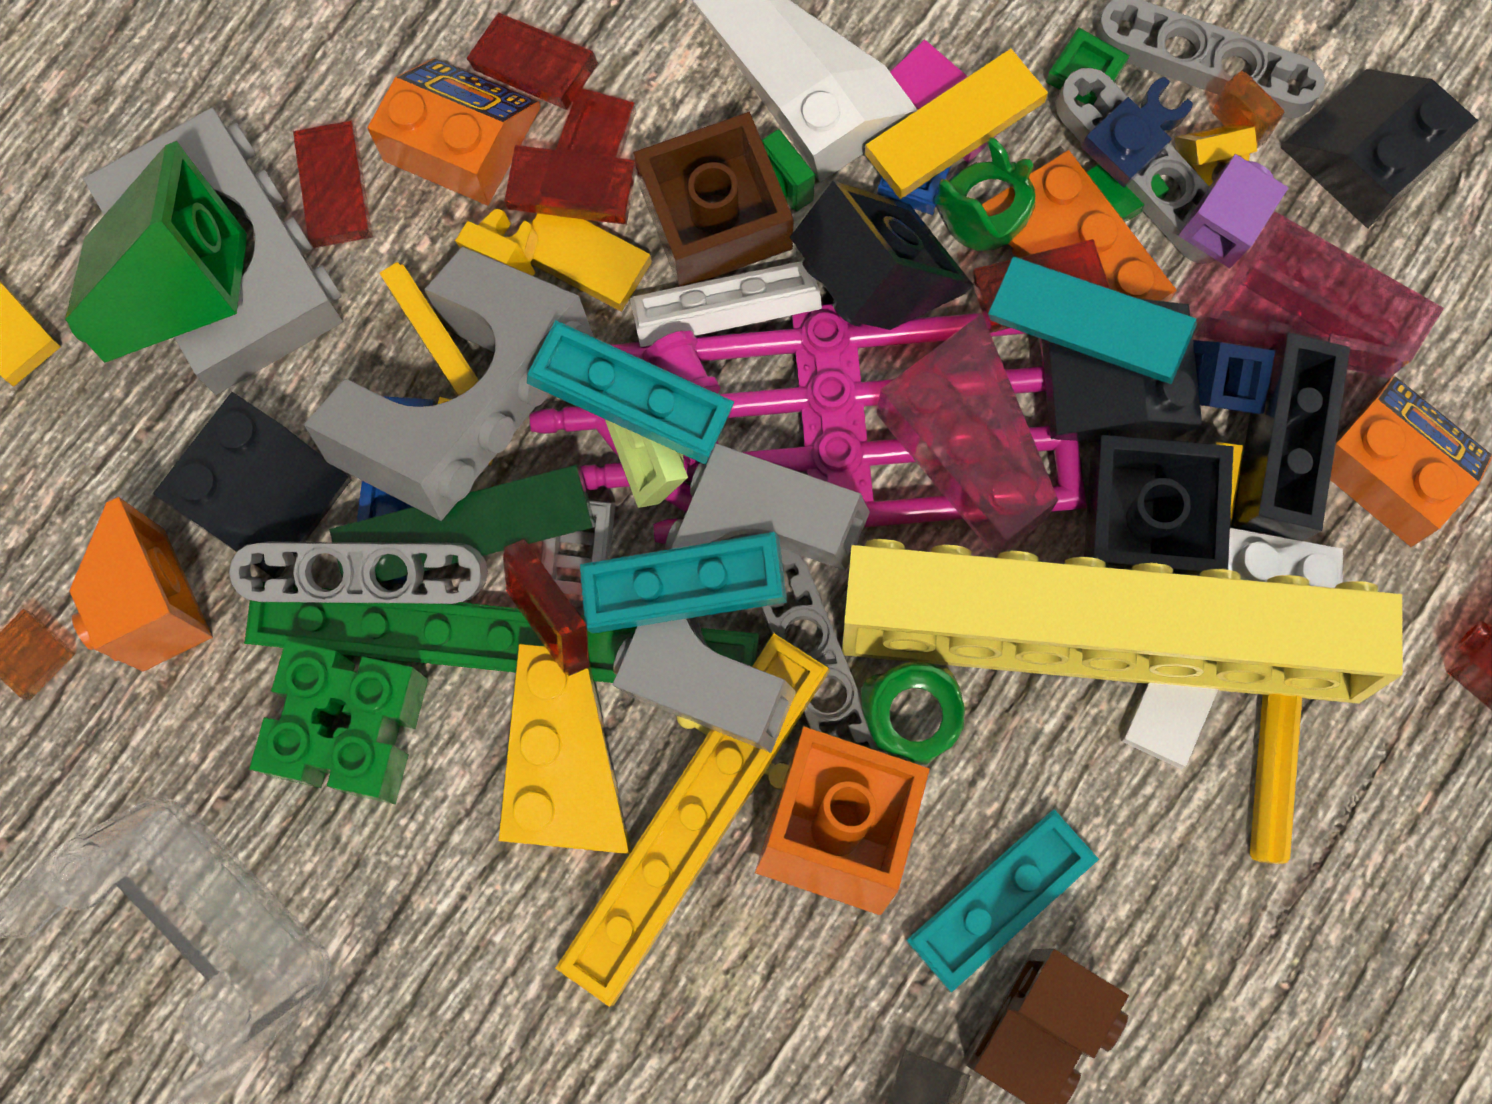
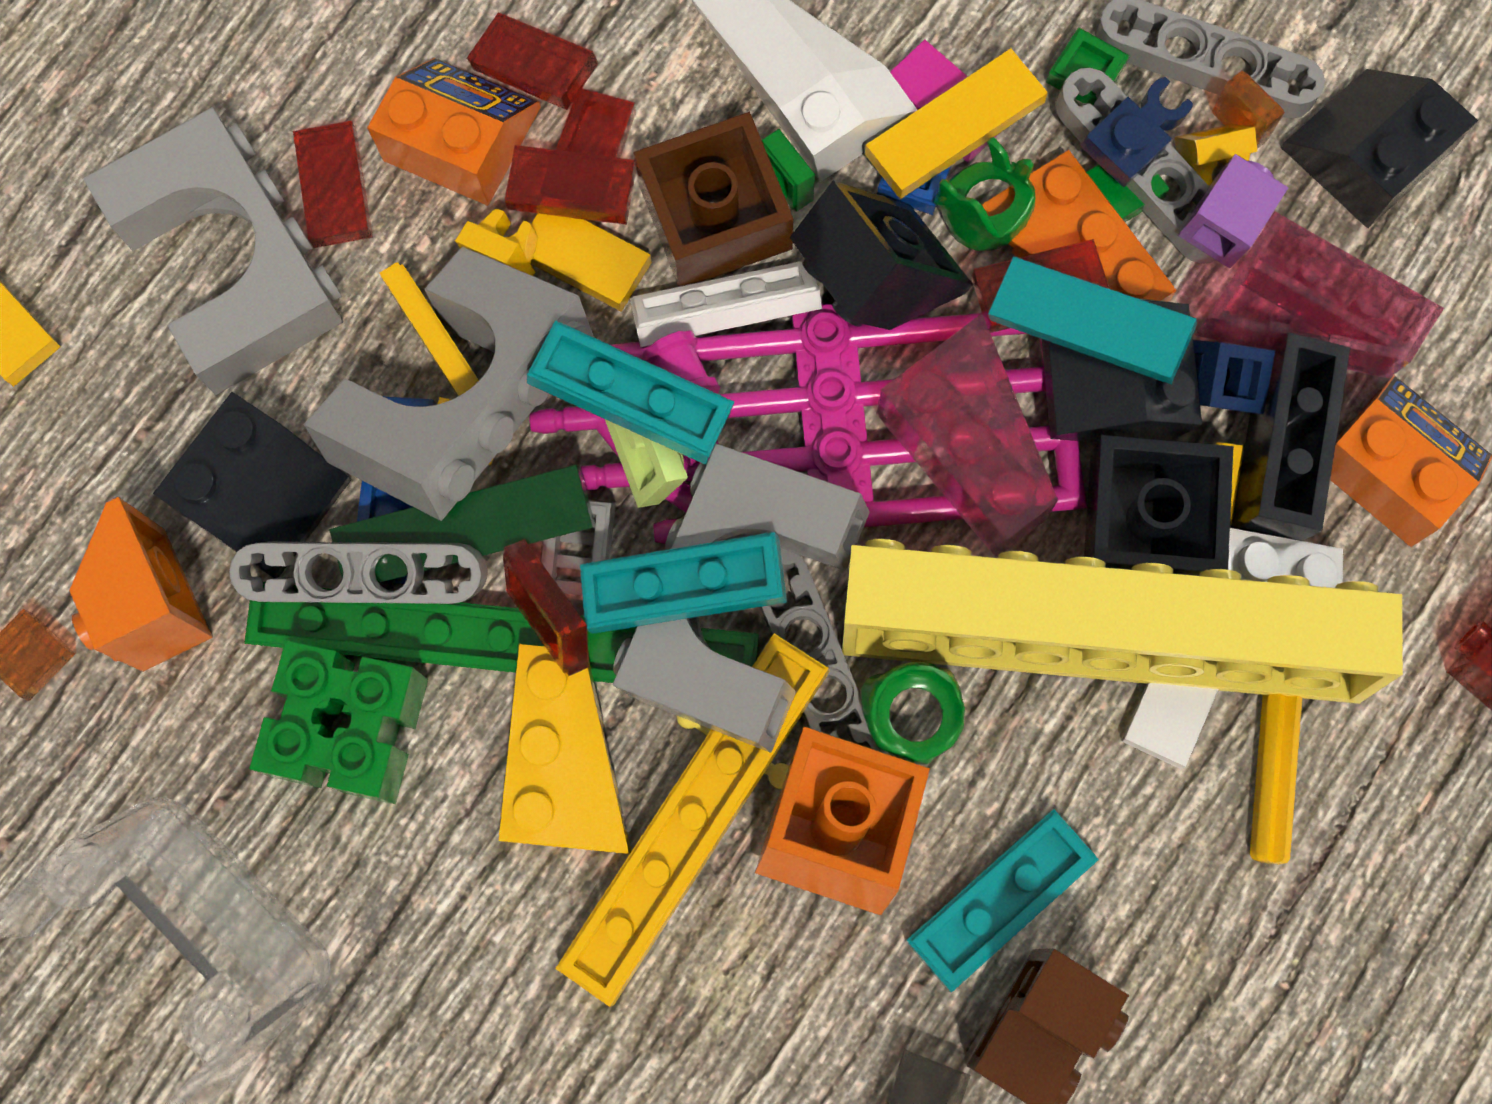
green slope [65,141,247,363] -> none

